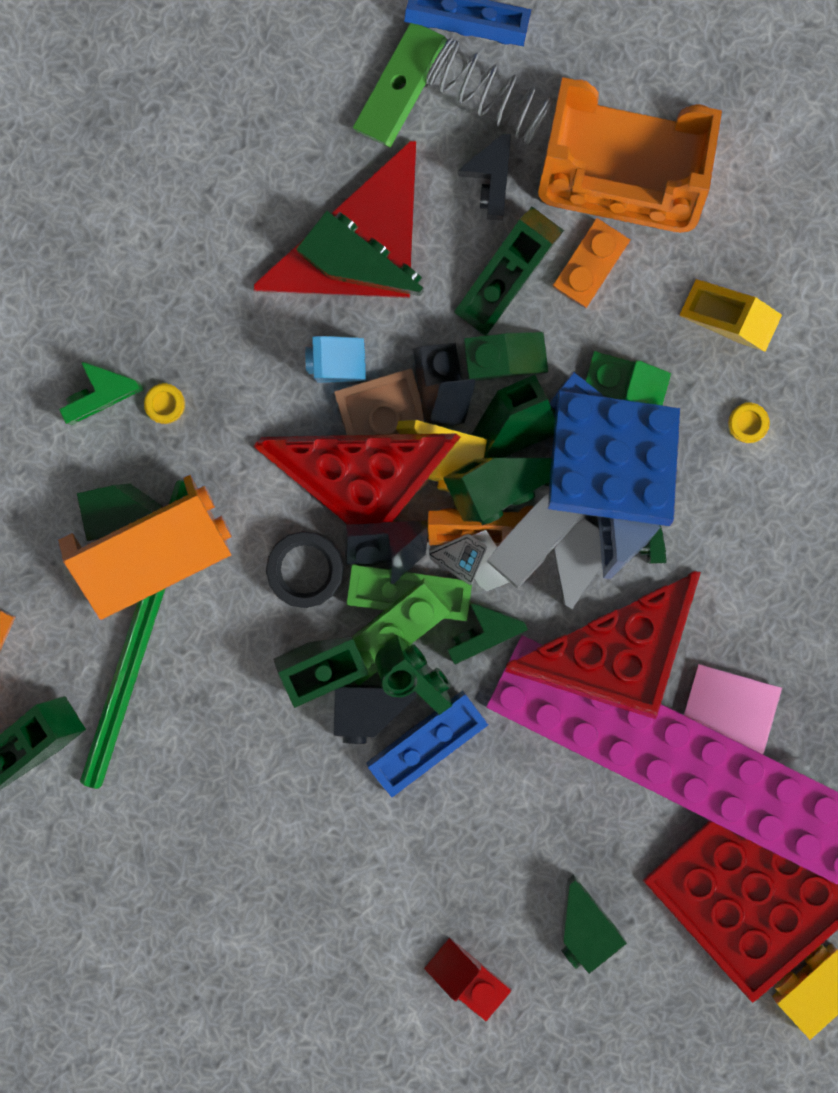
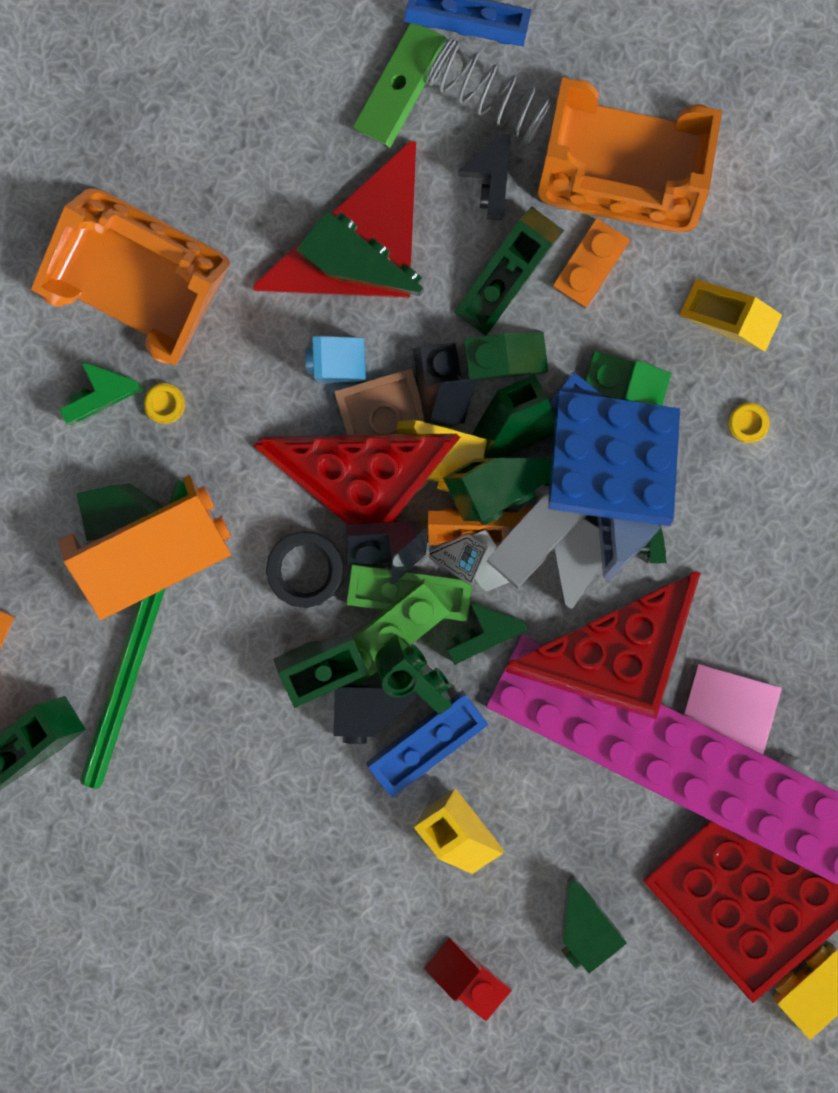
none -> orange windscreen [31,188,230,366]
none -> yellow slope [414,788,505,874]

